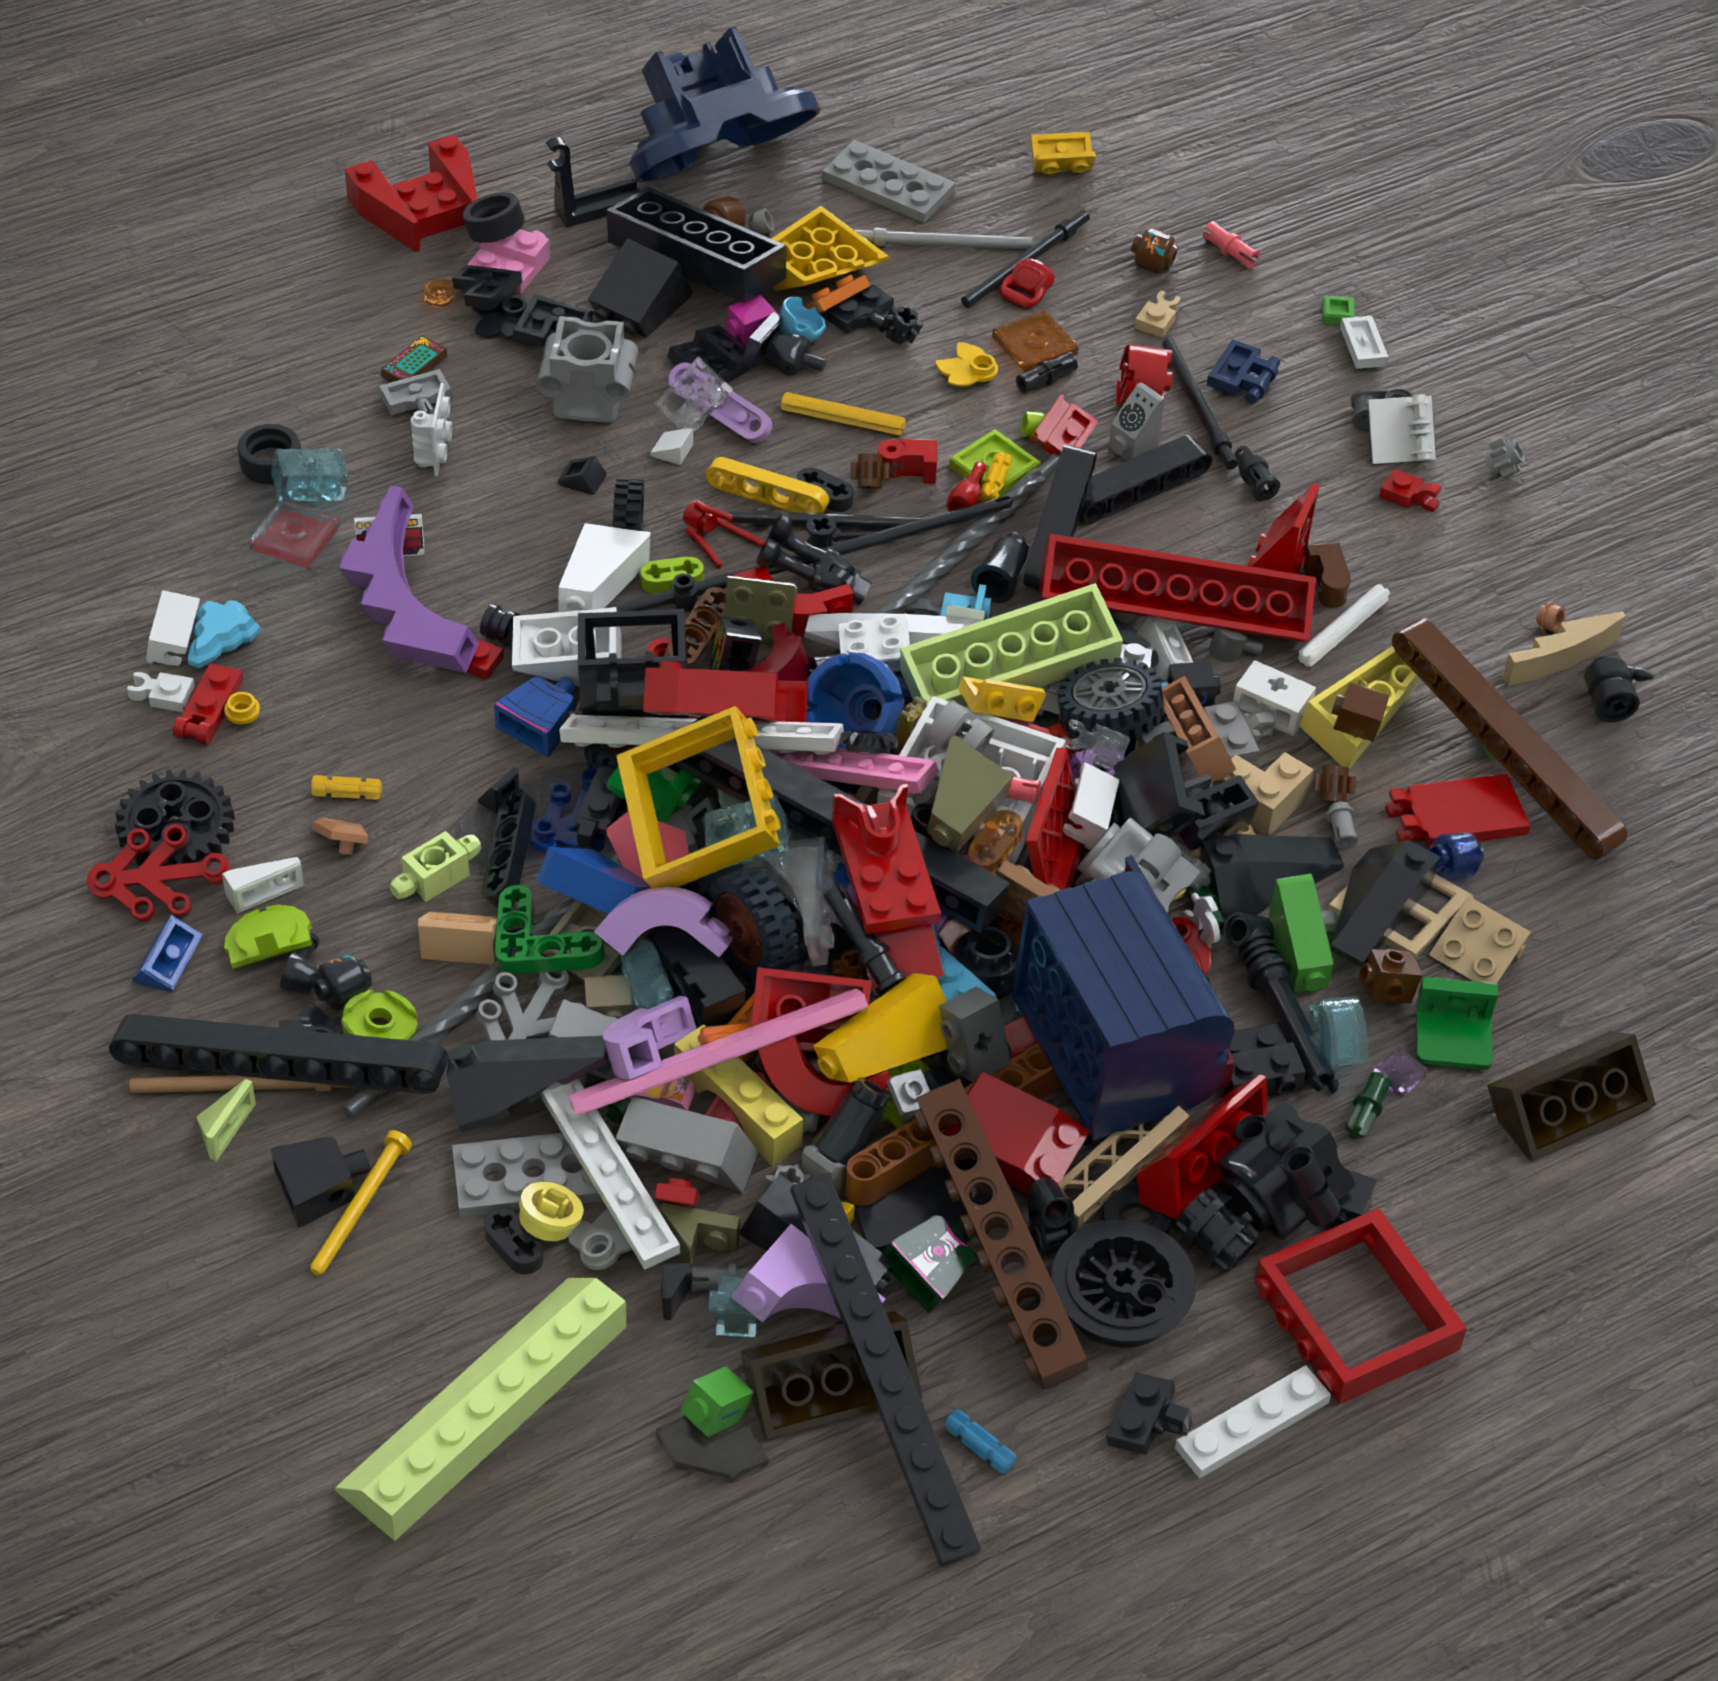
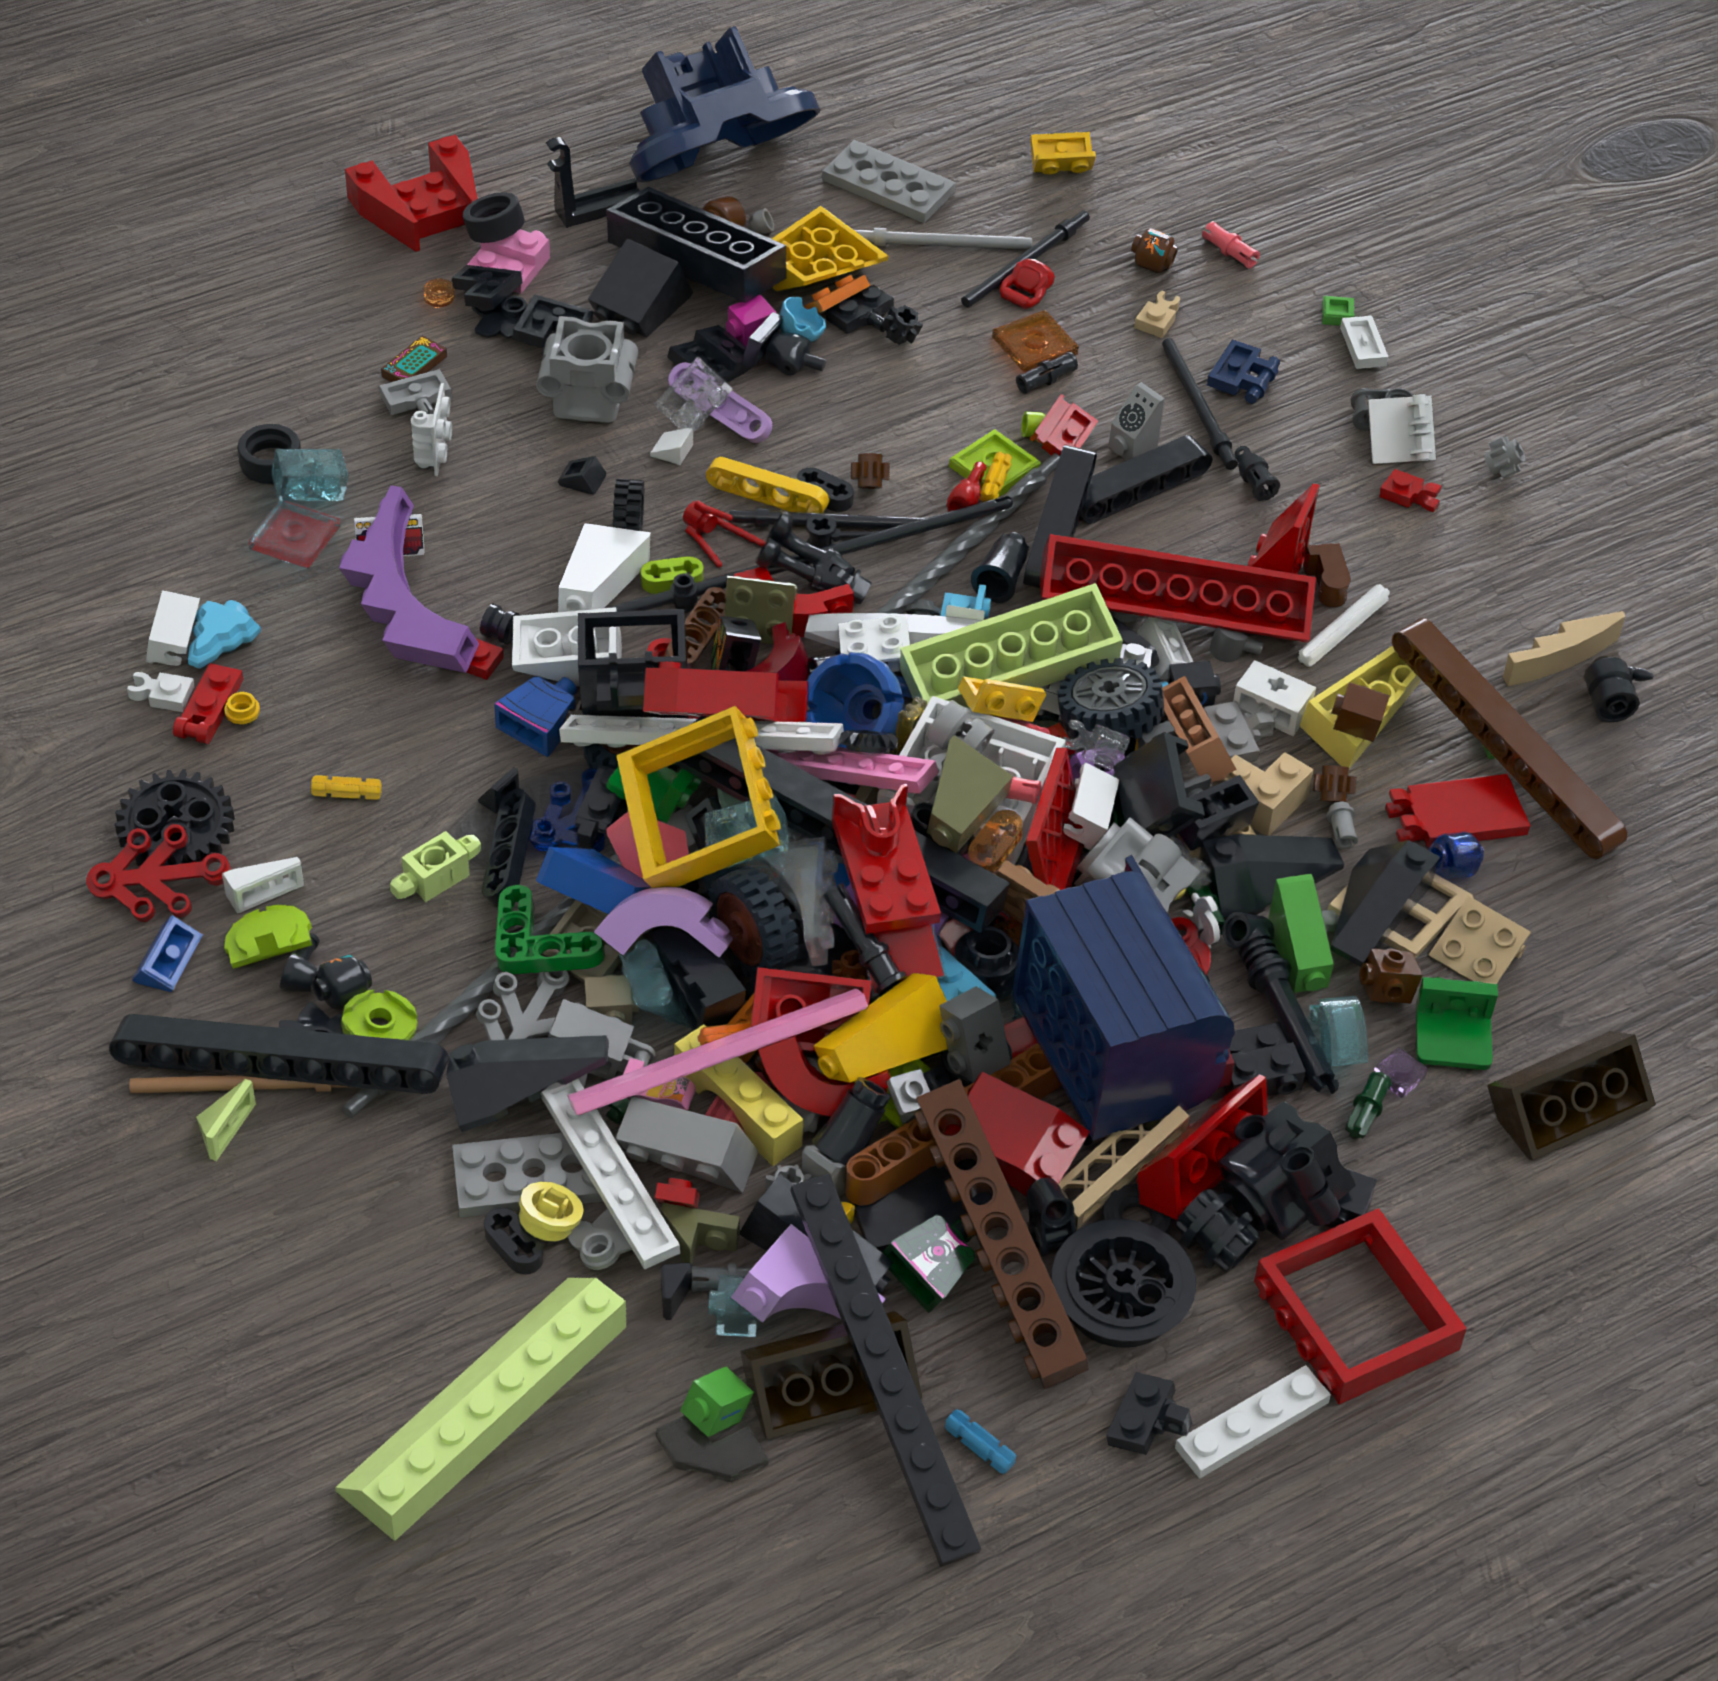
black torso [271,1137,371,1228] -> none
yellow bar [310,1130,412,1276] -> none
nougat piece [312,818,368,855] -> none
light nougat slope [418,911,497,965] -> none
lavender arch [603,996,696,1080] -> none
yellow axle [781,392,905,436] -> none
red leg [877,439,938,484] -> none
yellow plate [936,342,998,387] -> none
red brick [1116,344,1172,408] -> none
nougat plate [1536,601,1566,633] -> none

